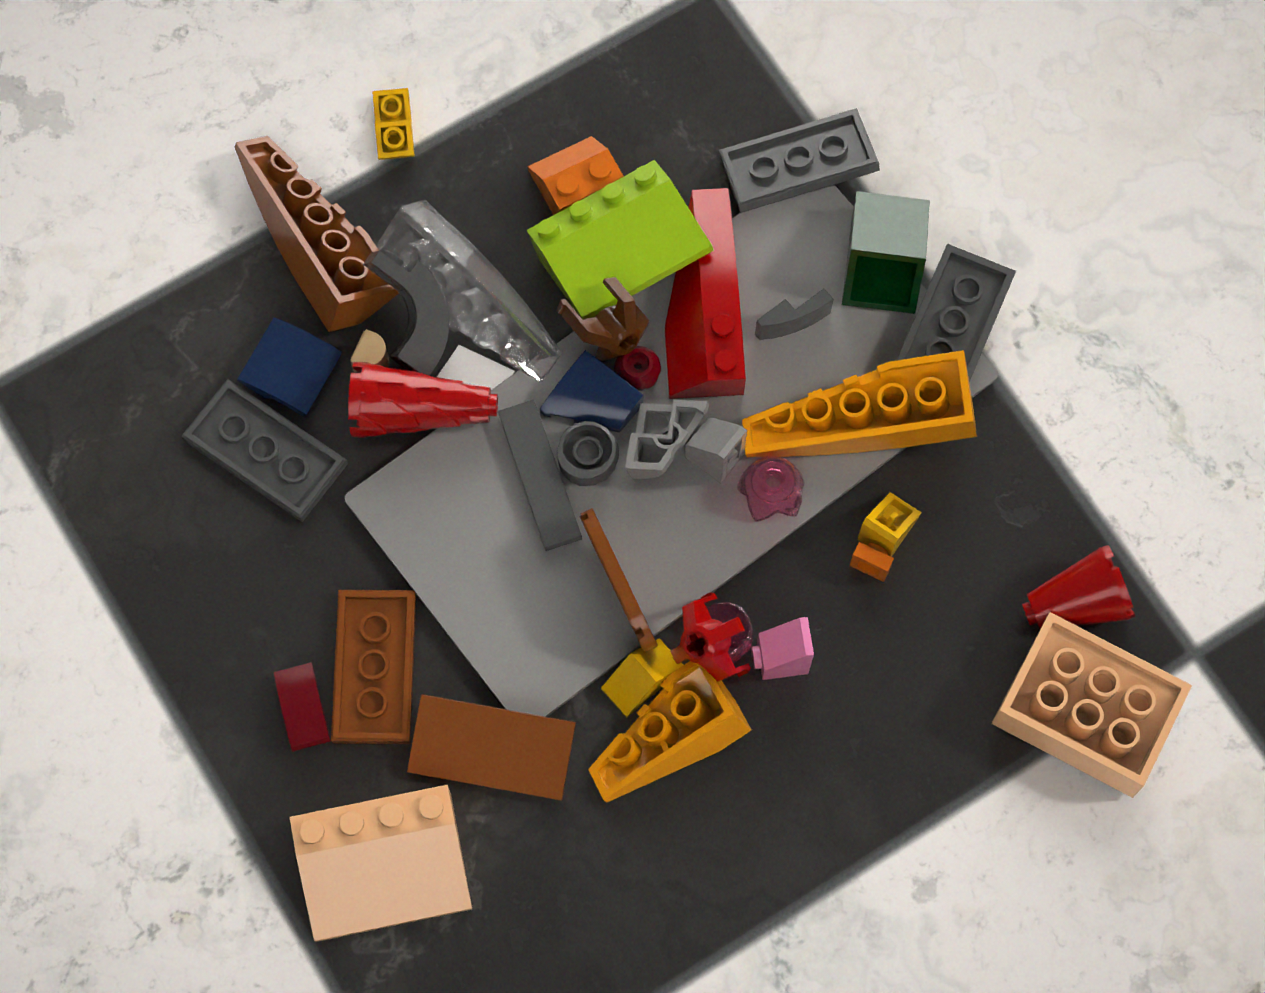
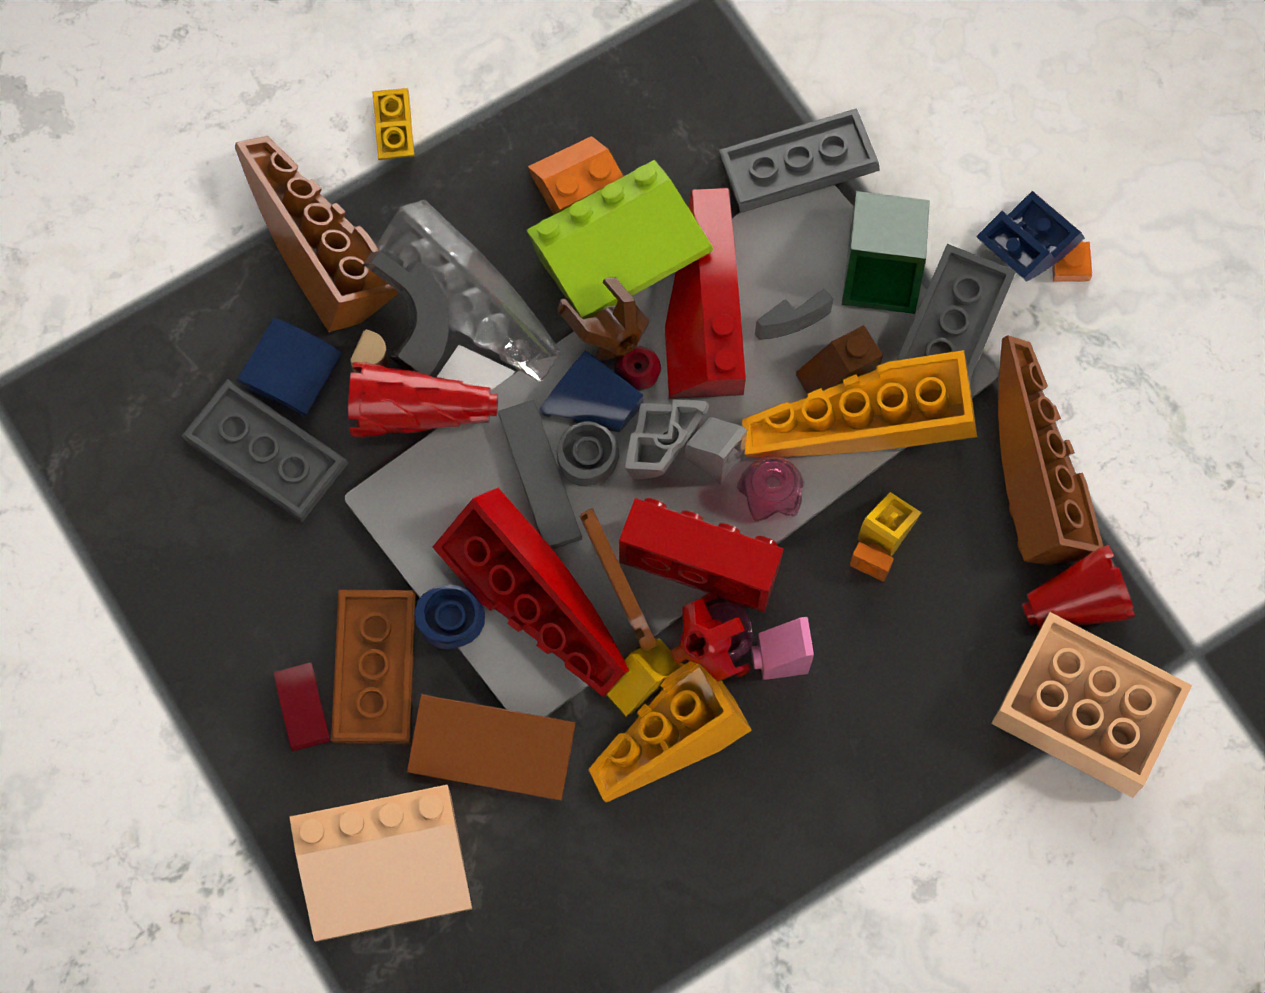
none -> dark blue piece [414,585,485,649]
none -> red wedge [432,487,629,697]
none -> red brick [619,498,784,612]
none -> reddish brown slope [796,325,883,394]
none -> dark blue slope [976,191,1085,282]
none -> dark orange wedge [998,335,1103,566]
none -> orange plate [1052,242,1092,281]

